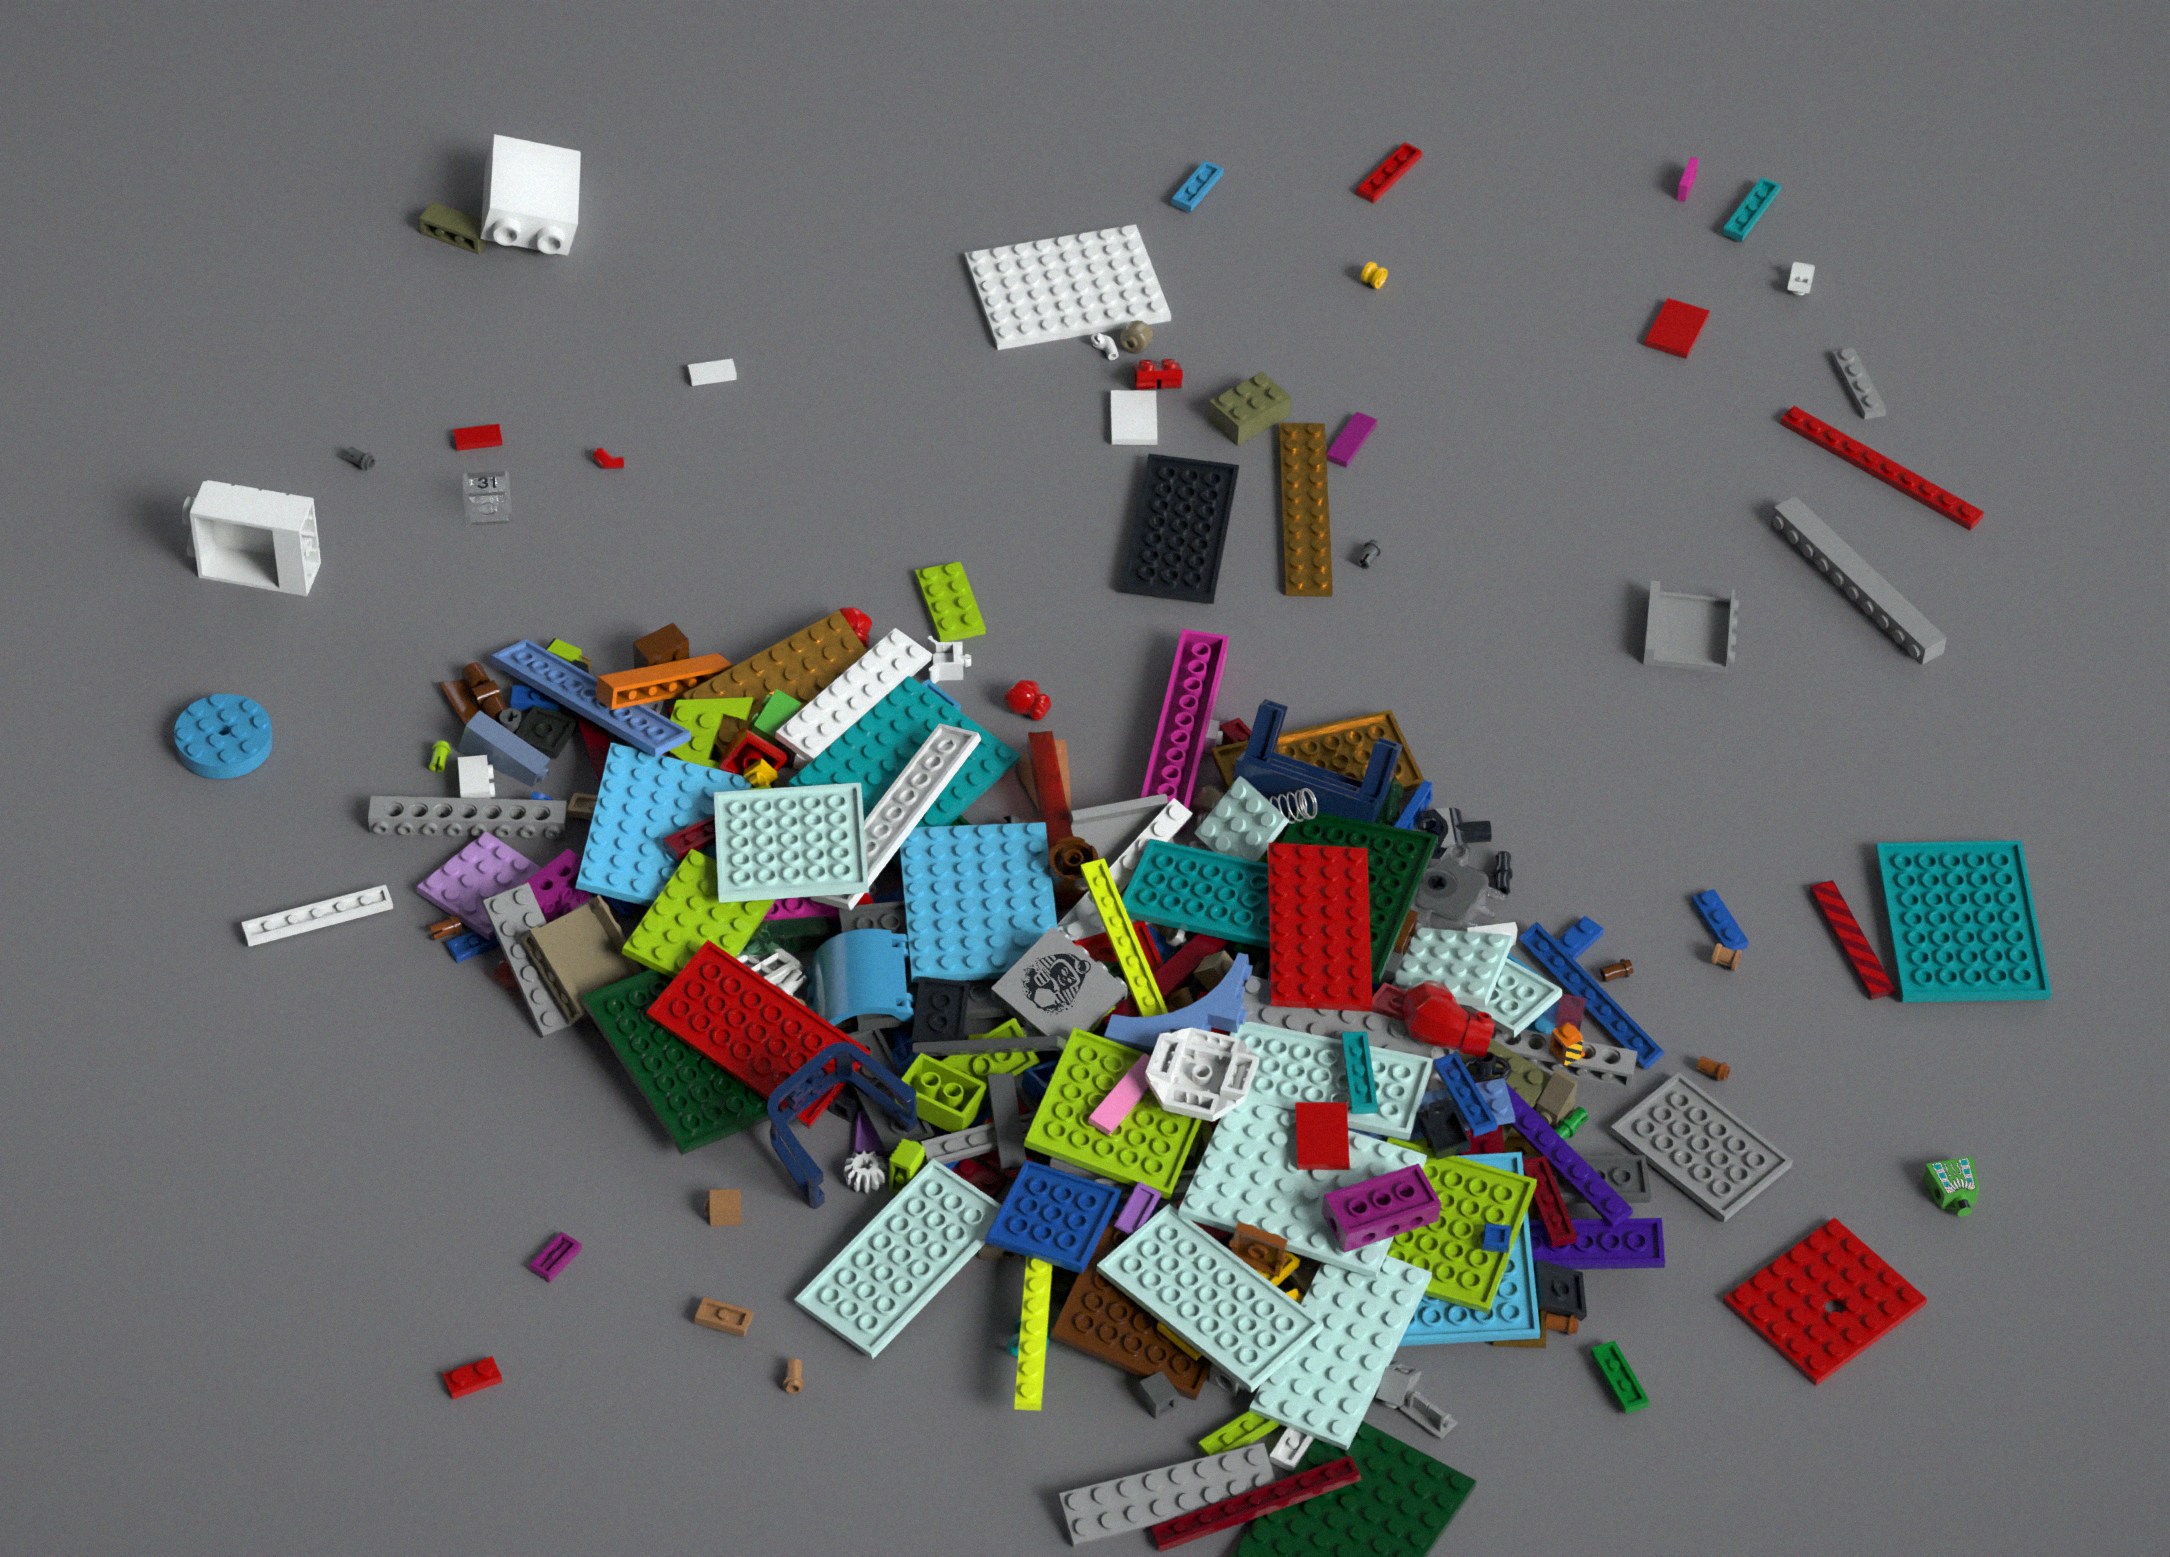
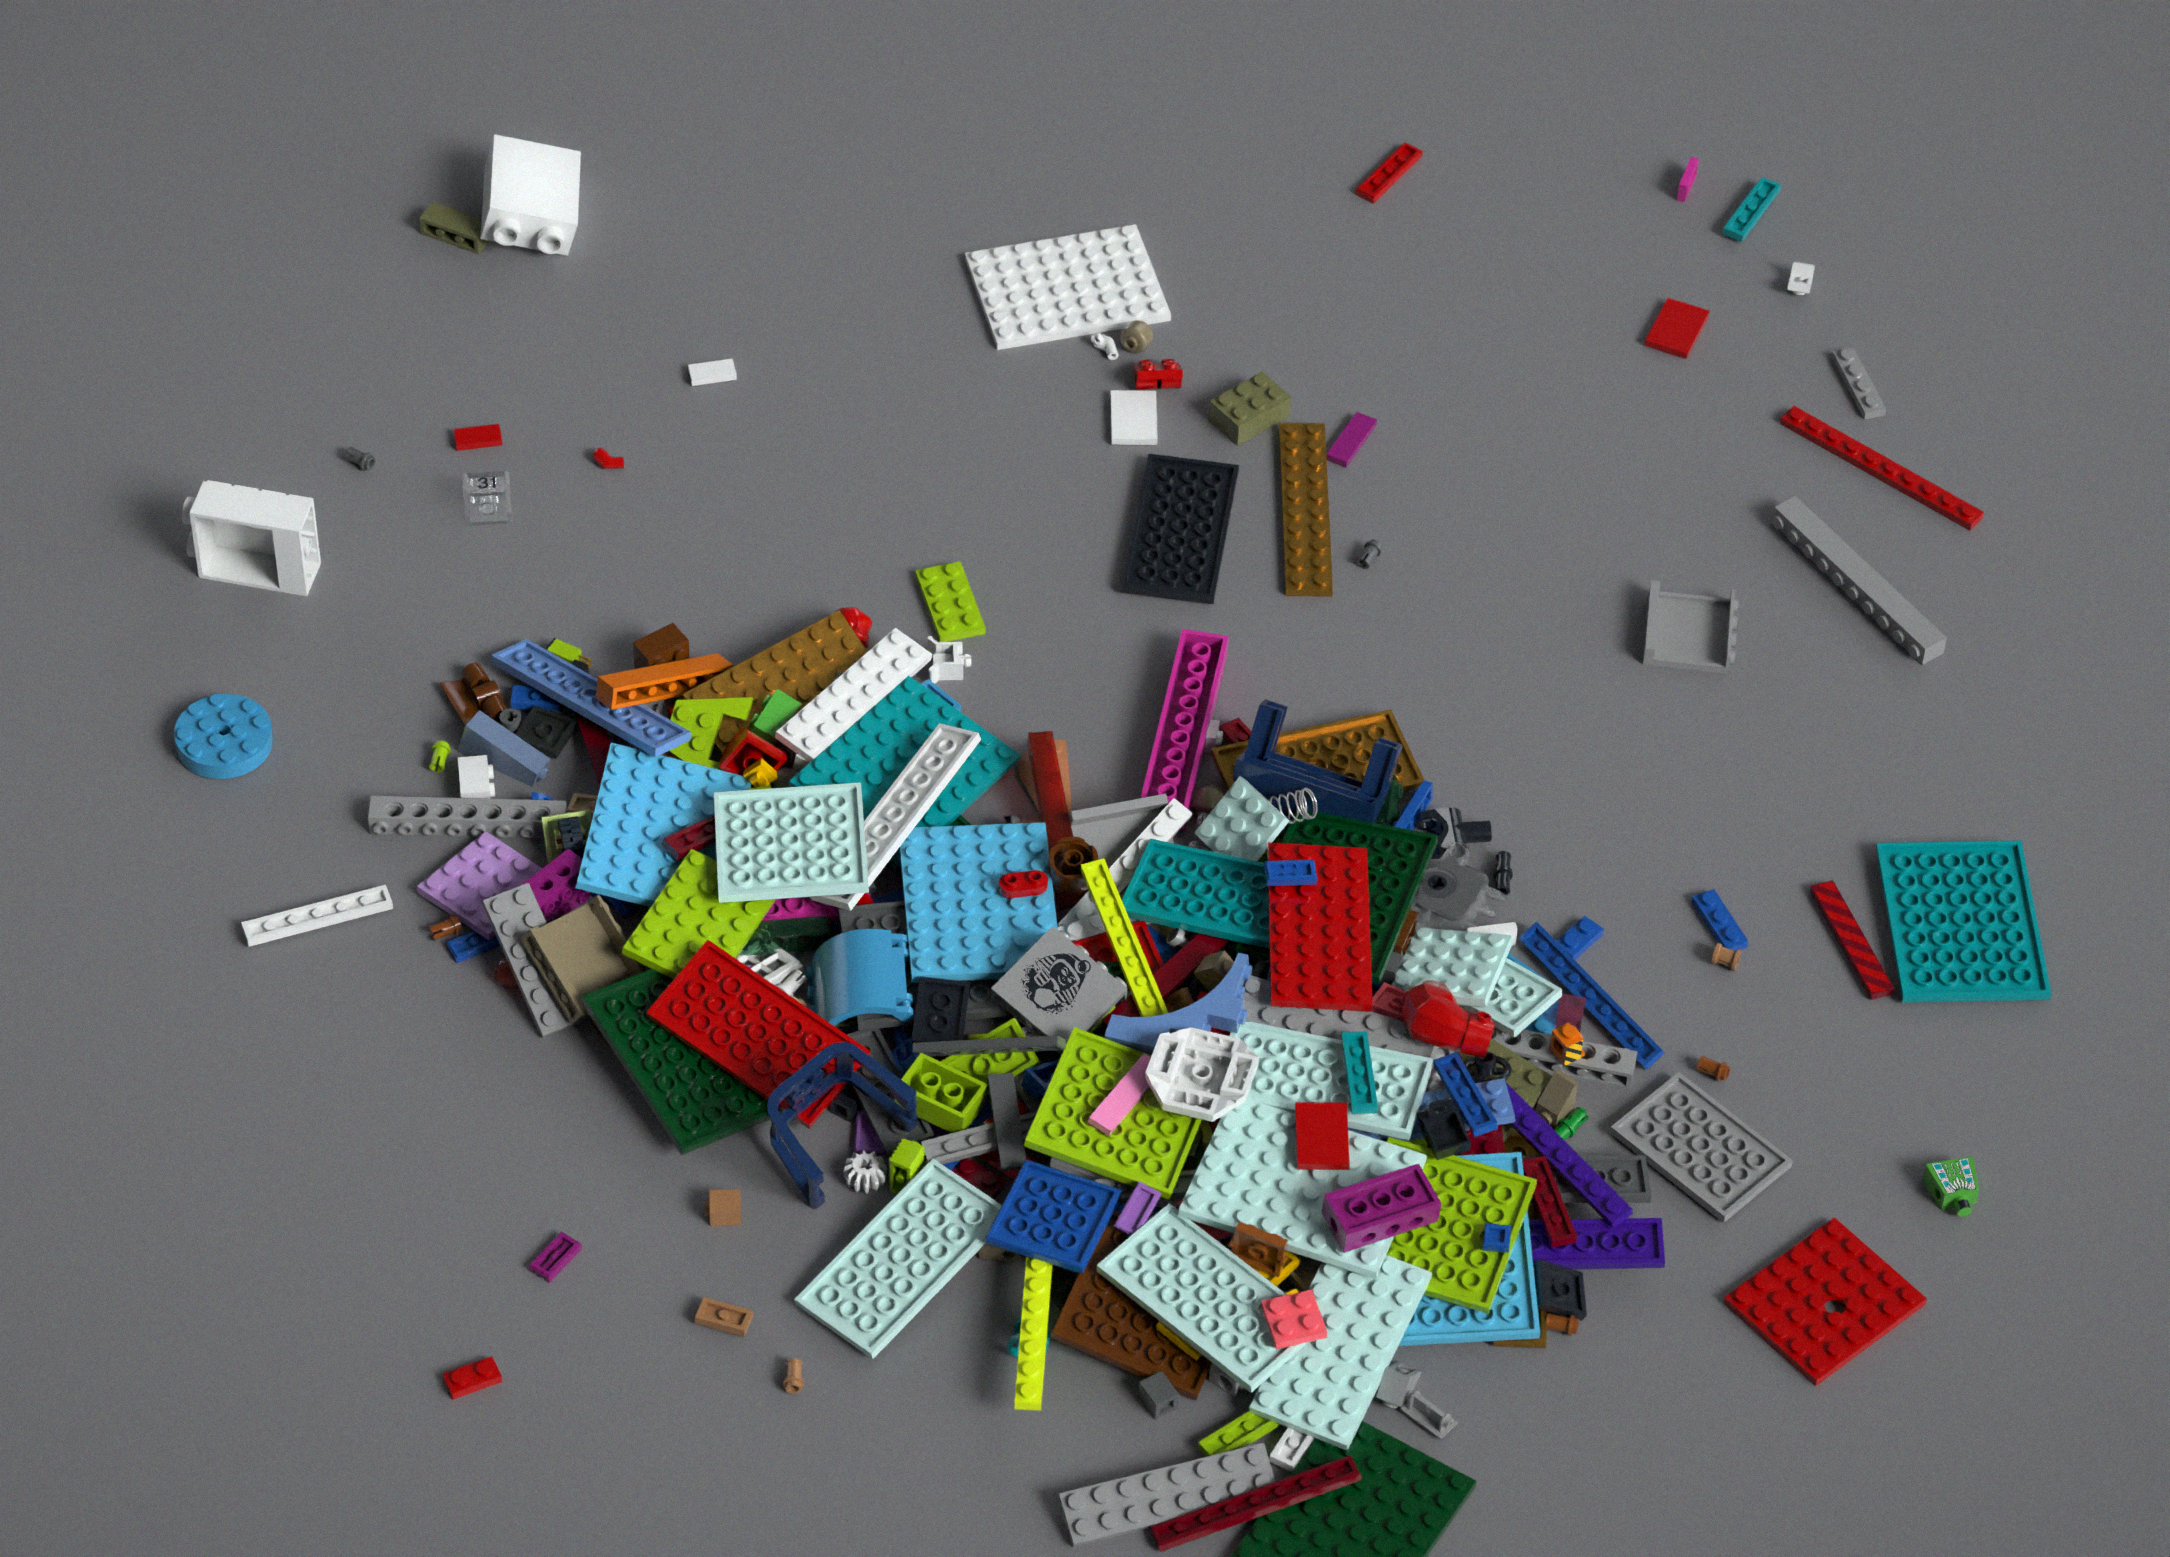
red hair [1004,680,1052,721] -> none
dark azure plate [1172,160,1224,213] -> none
yellow wheel [1360,261,1388,289] -> none
green plate [1590,1340,1650,1415] -> none
reddish brown pin [1600,959,1634,983] -> none
none -> plate [541,809,592,864]
none -> red plate [999,870,1048,898]
none -> coral plate [1261,1290,1327,1349]
none -> blue plate [1264,860,1317,886]

